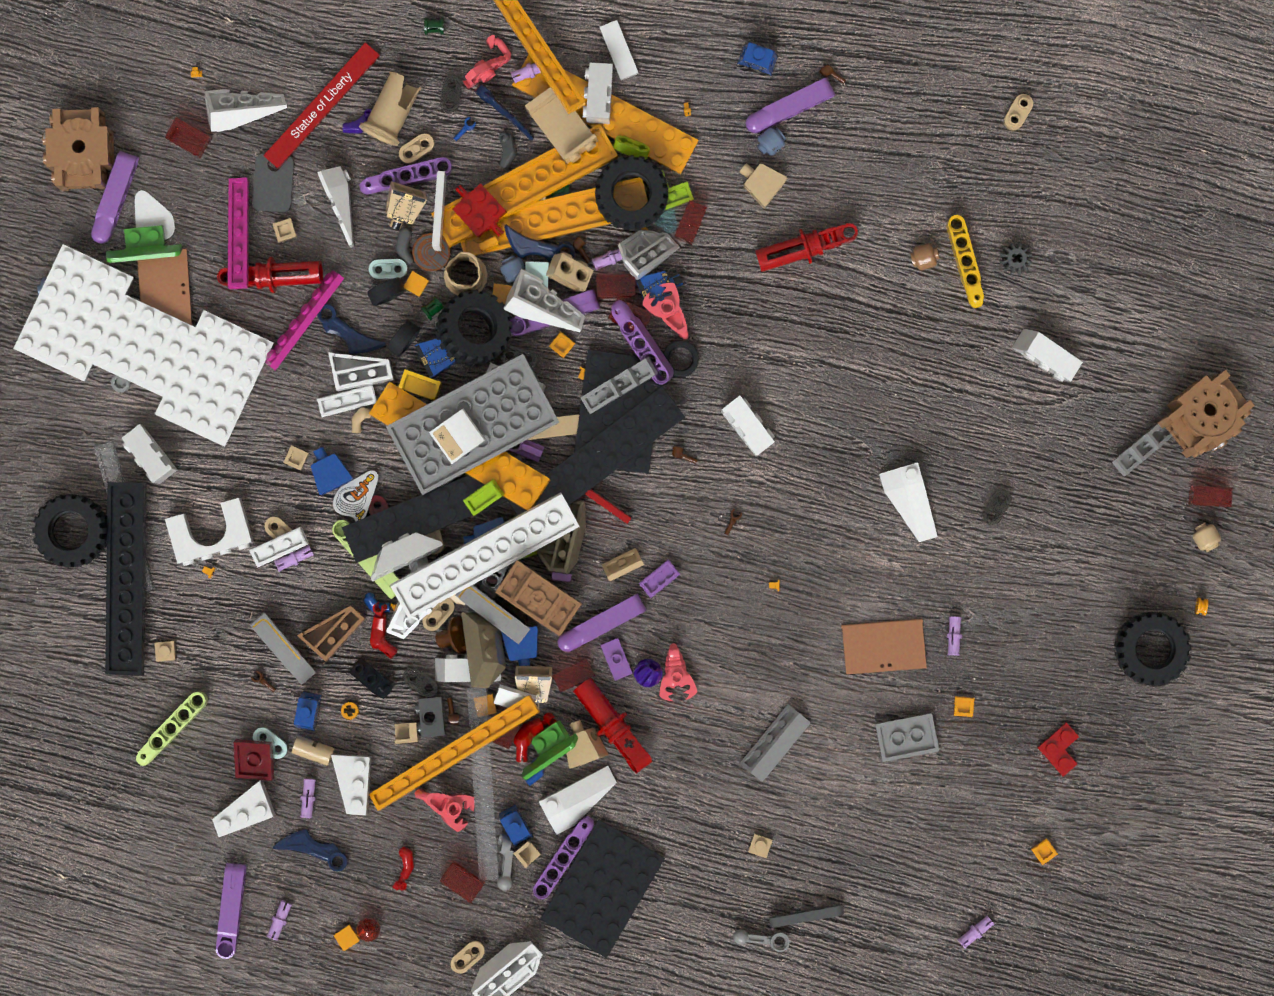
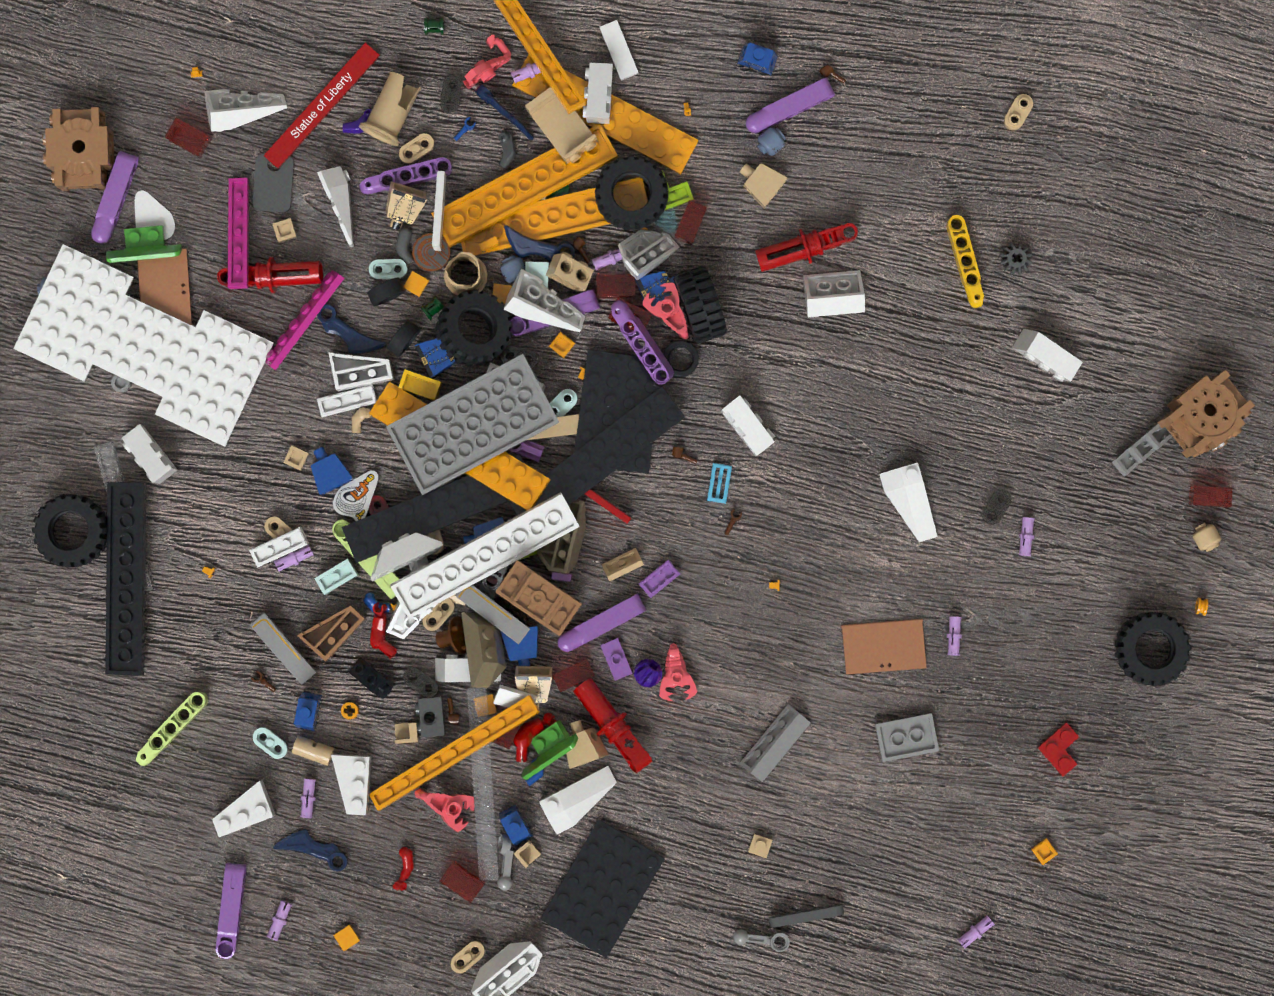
tan plate [154,641,176,662] -> none
white arch [165,498,254,566] -> none
dark red plate [234,739,274,781] -> none
clear red piece [356,917,380,942] -> none
white slope [429,409,485,464] -> none
red plate [452,183,507,238] -> none
lime tile [463,479,505,516] -> none
medium lavender piece [533,816,594,899] -> none
light grey slope [581,357,658,414] -> none
lime beam [613,135,650,159] -> none
medium nougat head [910,243,940,271] -> none
light orange tile [953,696,975,717] -> none
none -> light aqua panel [314,559,359,595]
none -> light aqua plate [549,389,577,417]
none -> black tyre [674,266,727,343]
none -> medium azure tile [707,463,732,504]
none -> white slope [803,270,865,317]
none -> lavender pin [1019,517,1035,556]

